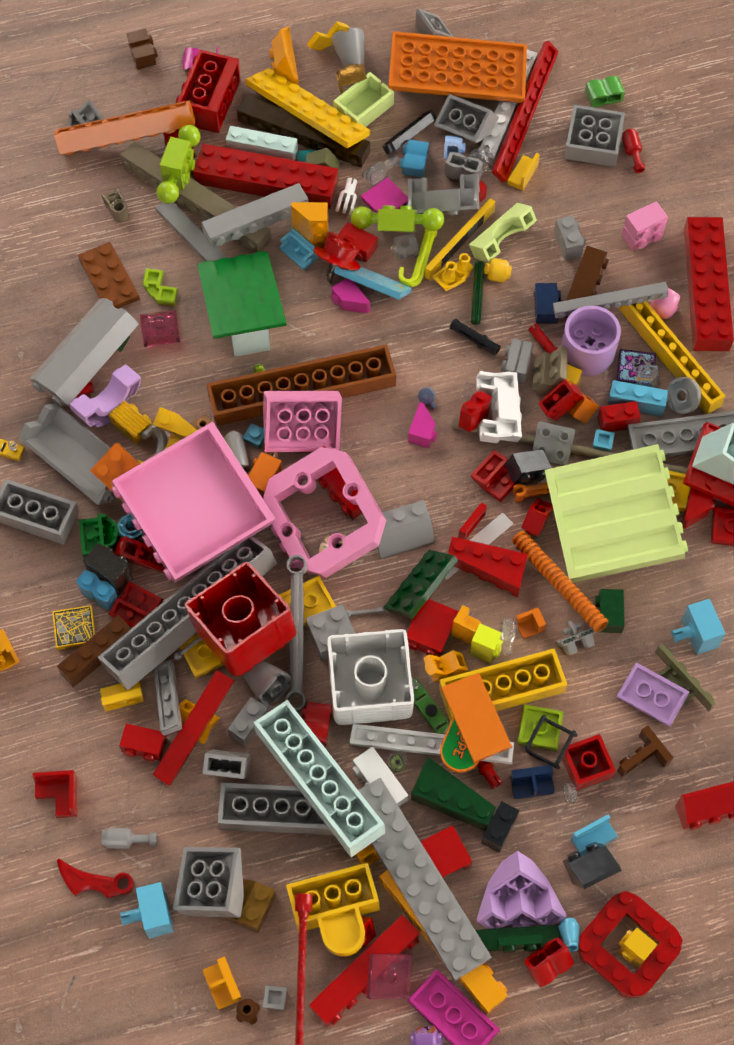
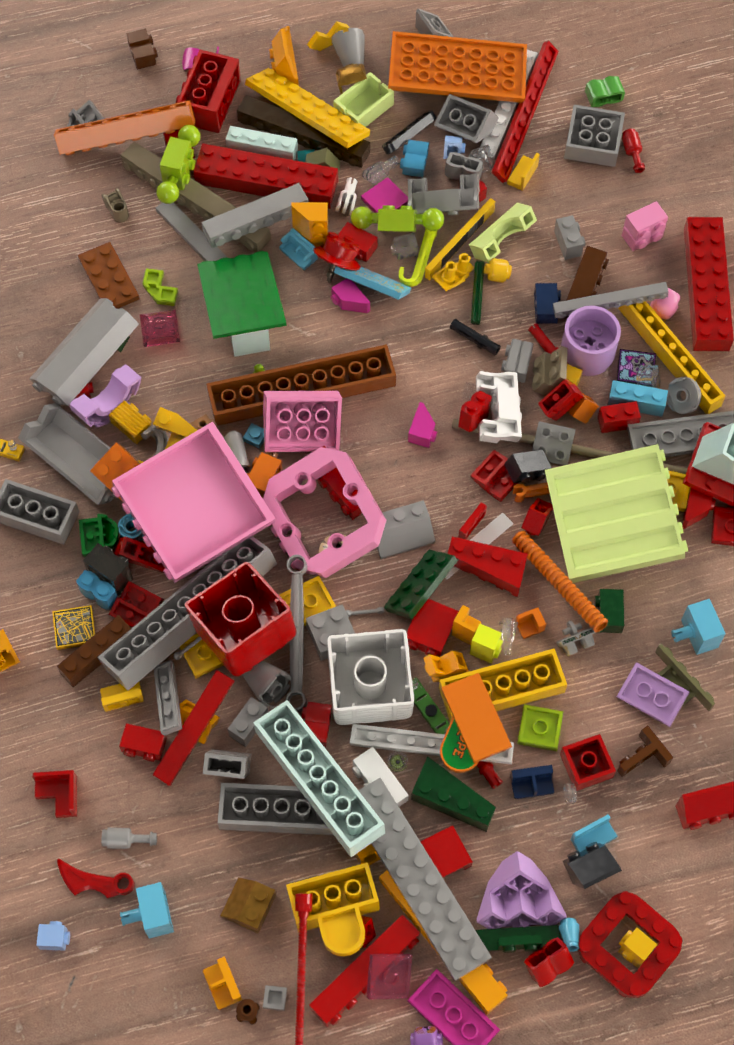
light grey slope [173,847,244,918] -> none
sand blue piece [418,387,437,409] -> none
black brick [481,801,520,853] -> none
black piece [525,715,578,770] -> none
medium azure plate [592,429,615,452] -> none
none -> light blue brick [36,921,70,951]

